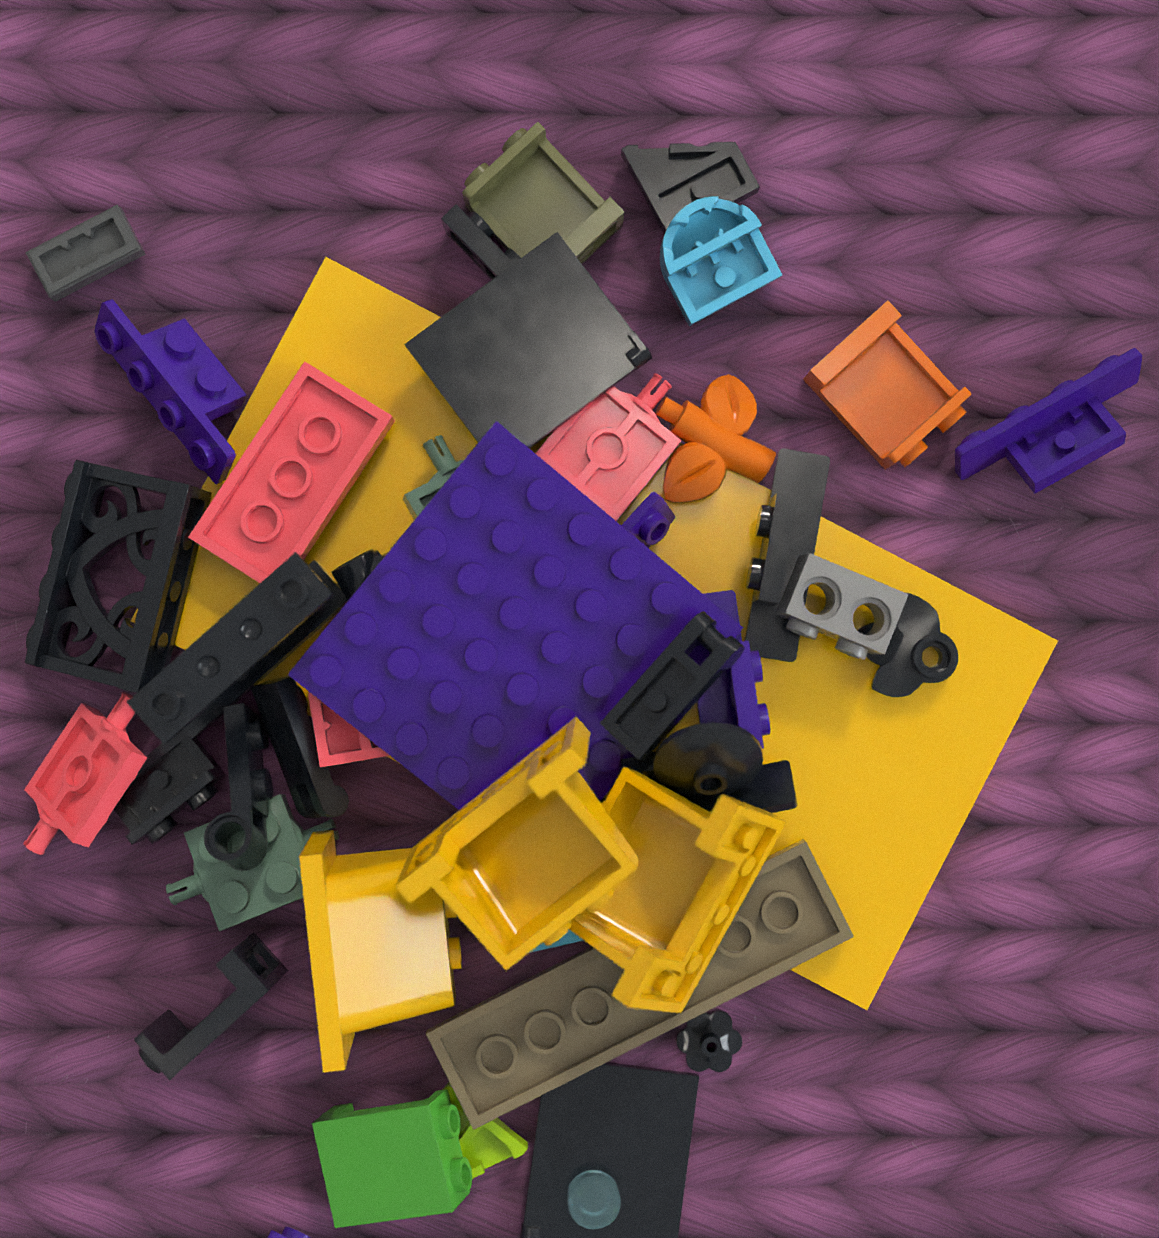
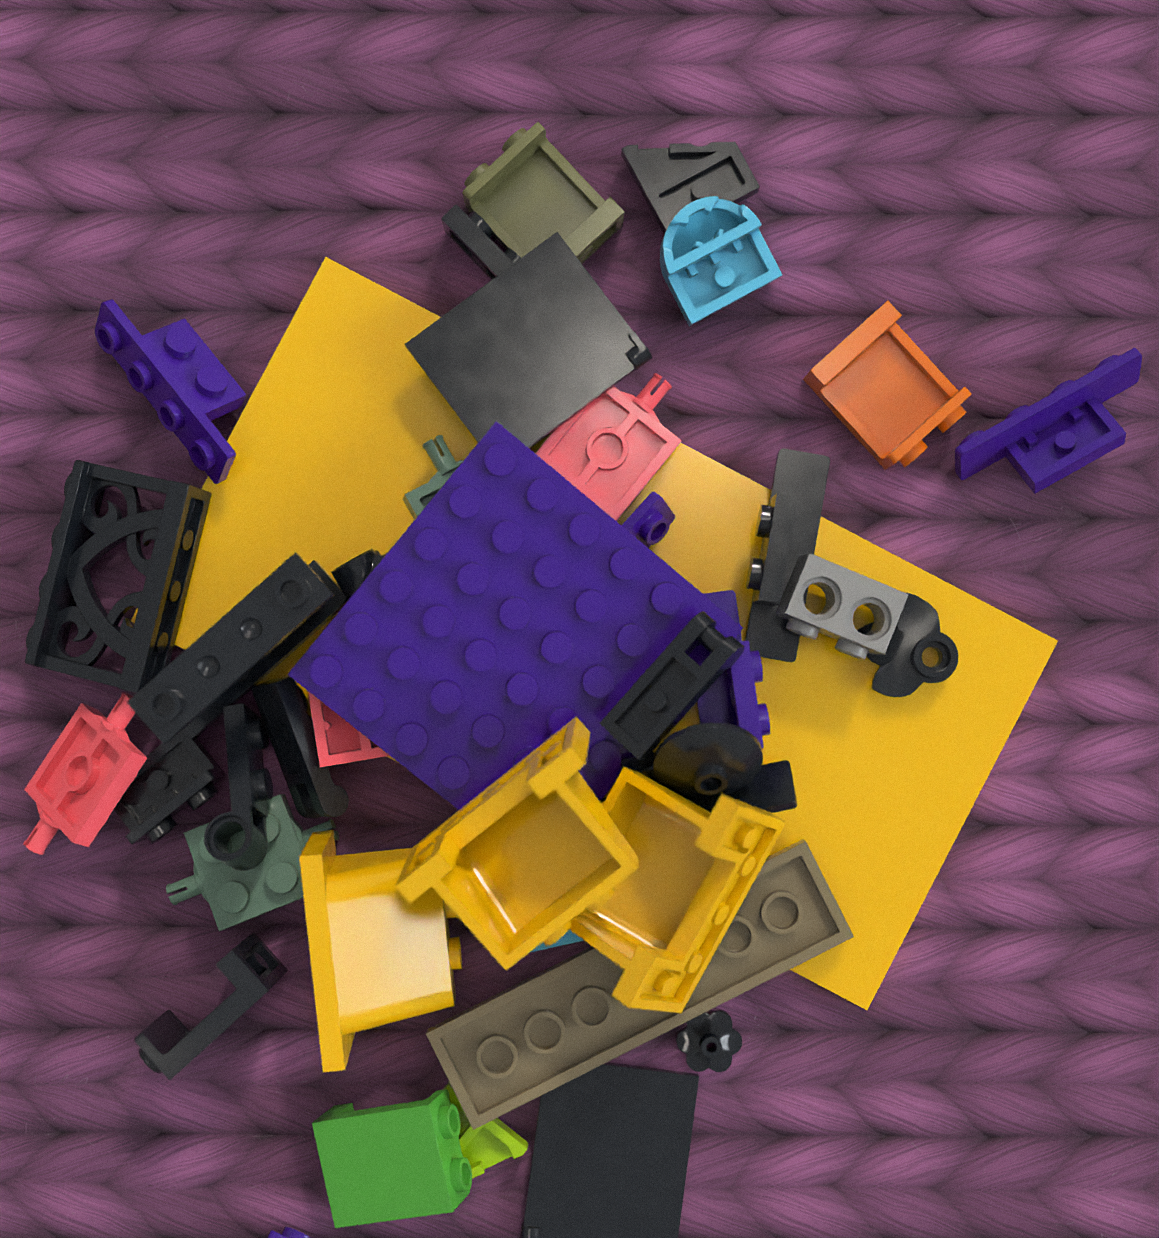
dark grey plate [25,204,146,302] -> none
coral plate [188,361,395,583] -> none
clear light blue tile [567,1170,621,1229] -> none
orange plant [655,374,776,503] -> none

